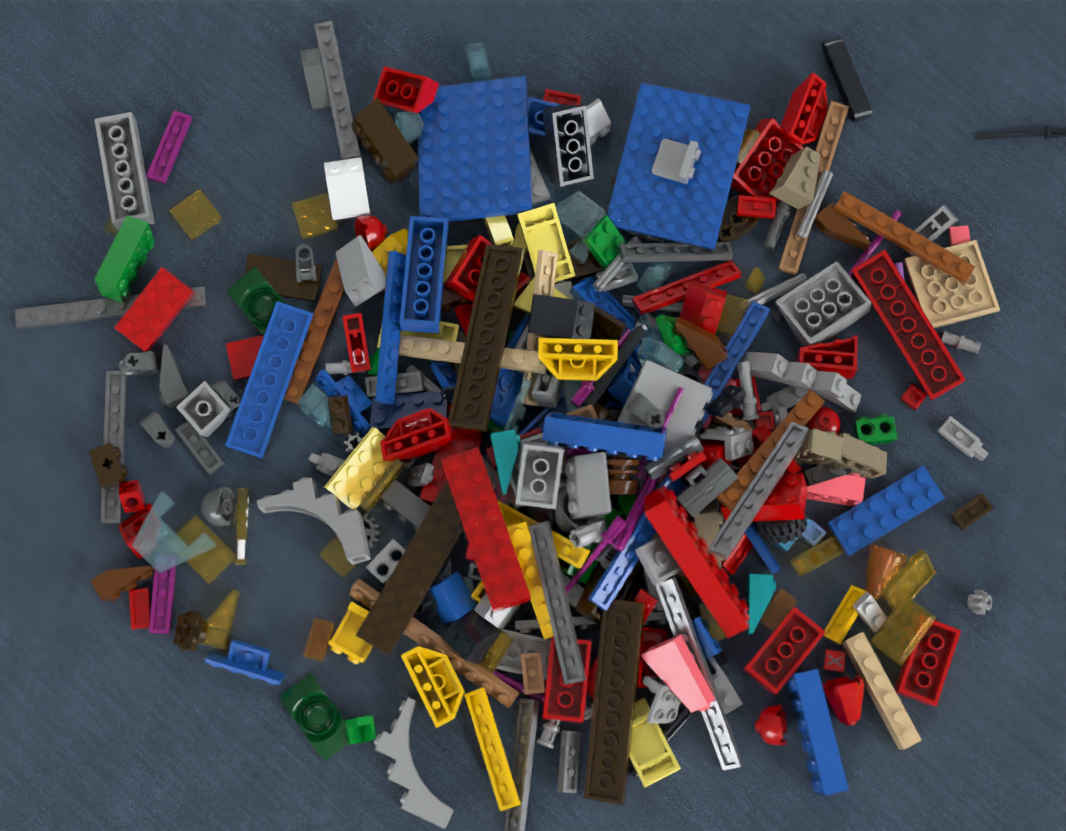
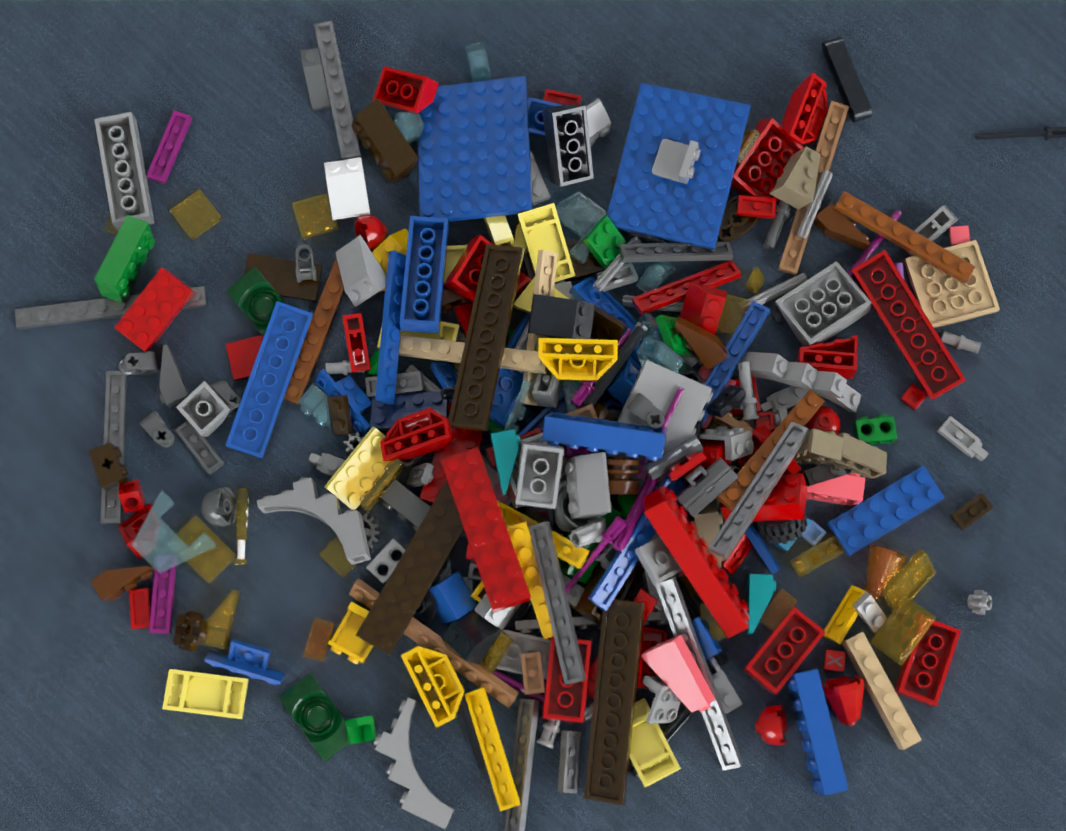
none -> light yellow slope [162,669,249,719]

